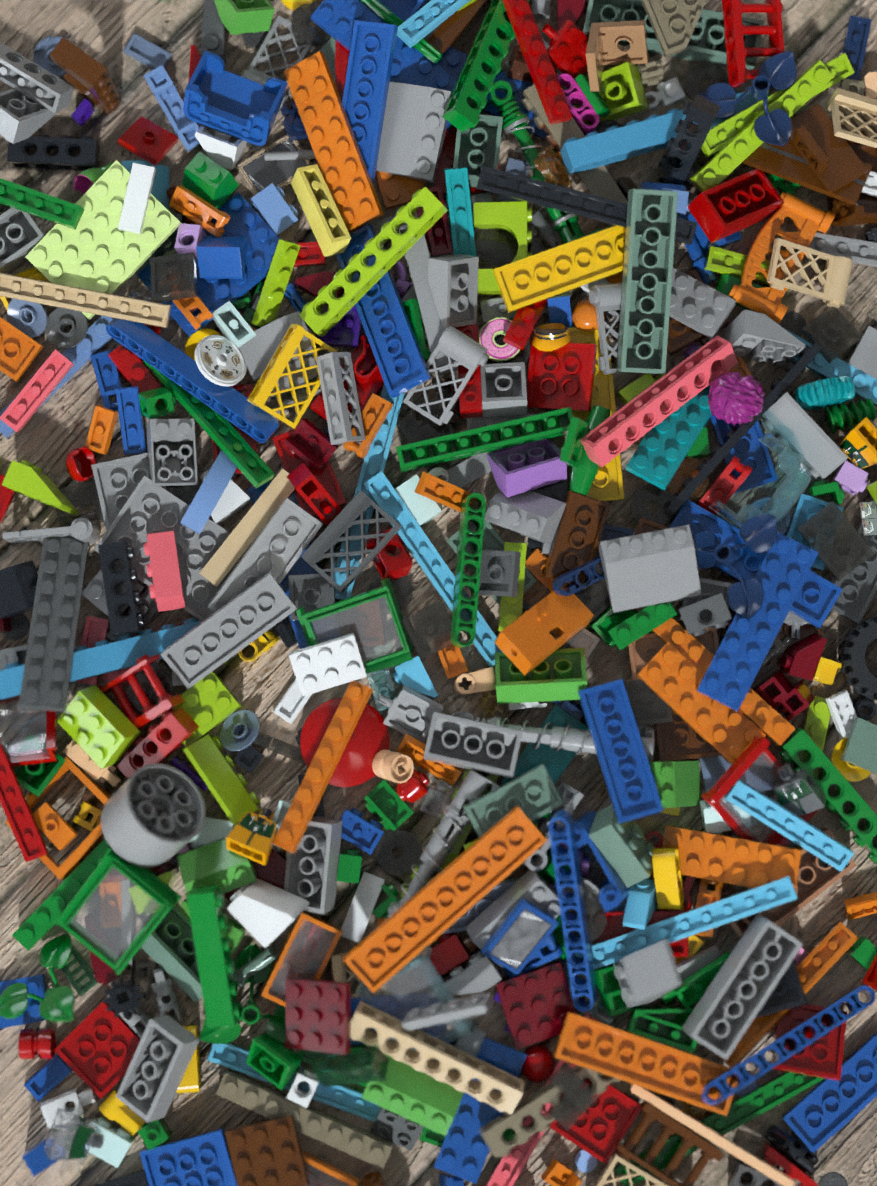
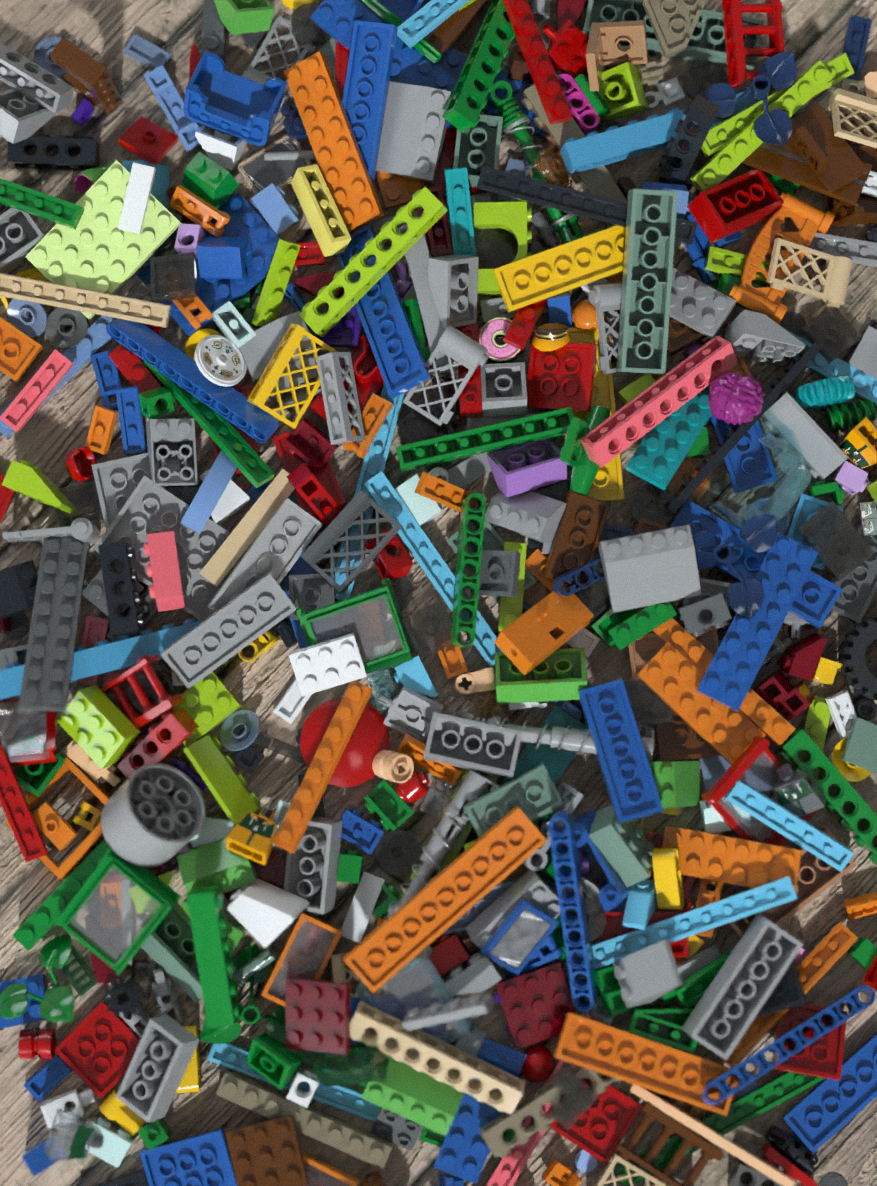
red plate [697,455,753,515] -> none

